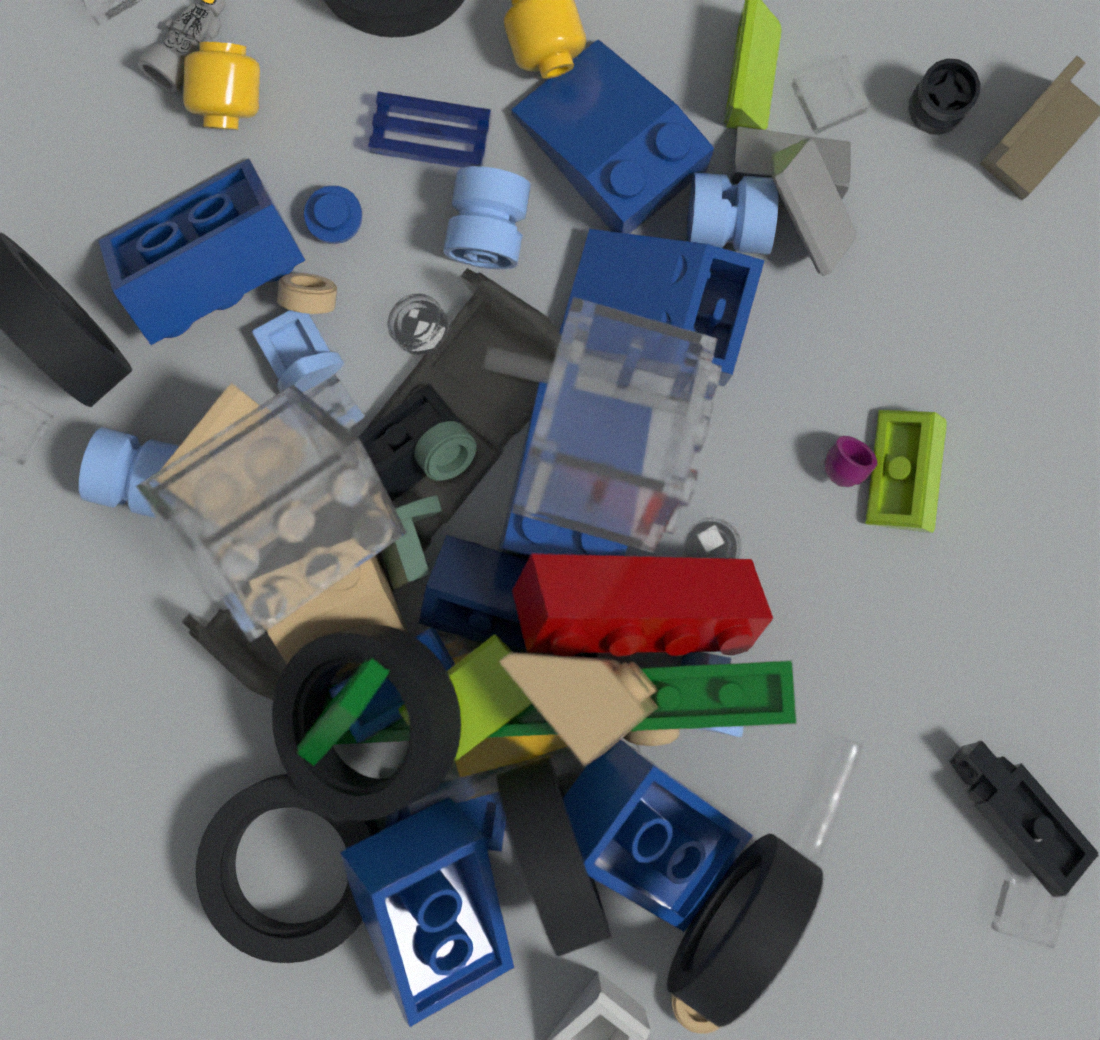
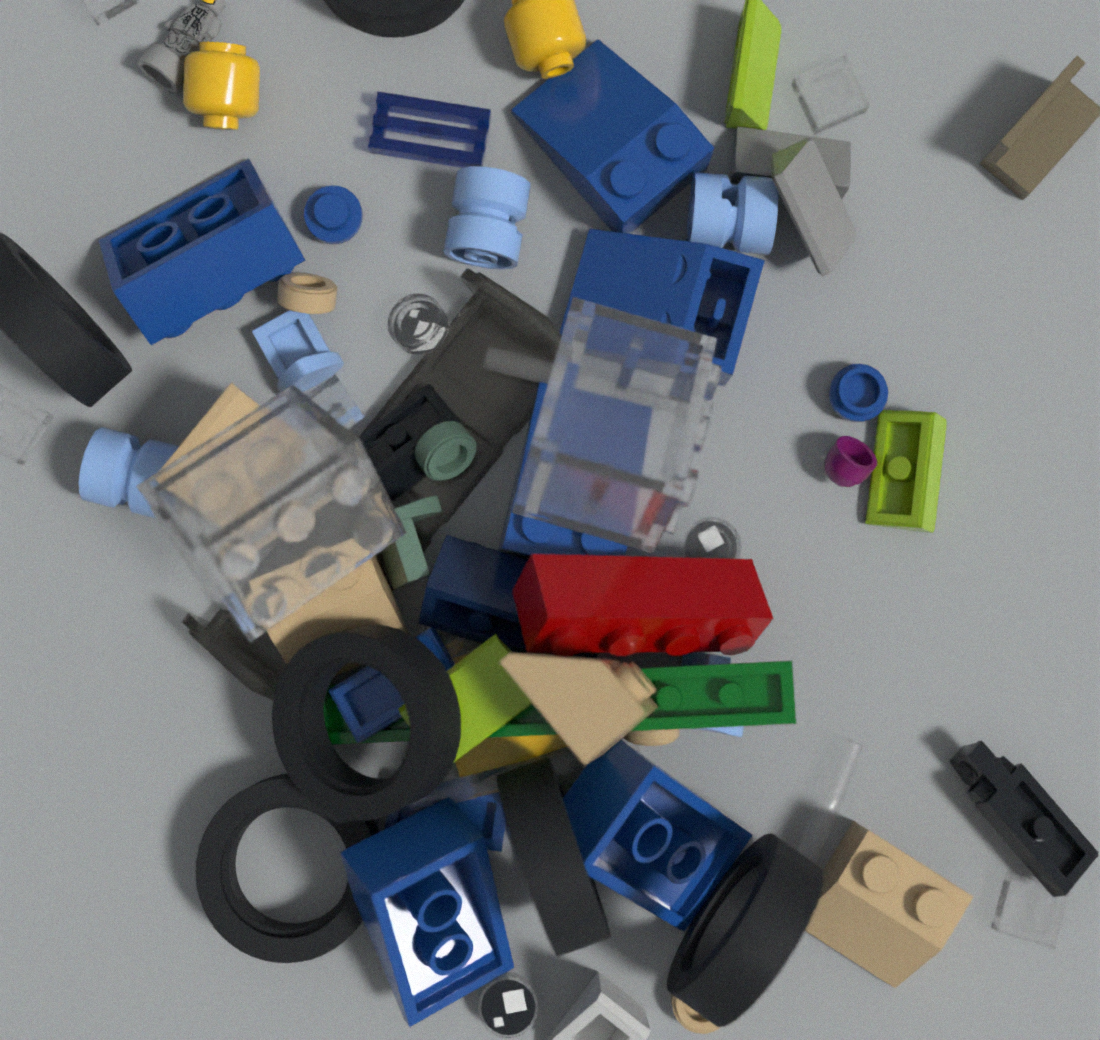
green tile [297,658,389,766] -> none
black wheel [908,58,981,135] -> none
none -> tile [478,972,538,1038]
none -> tan slope [805,821,973,988]
none -> blue plate [829,364,888,422]

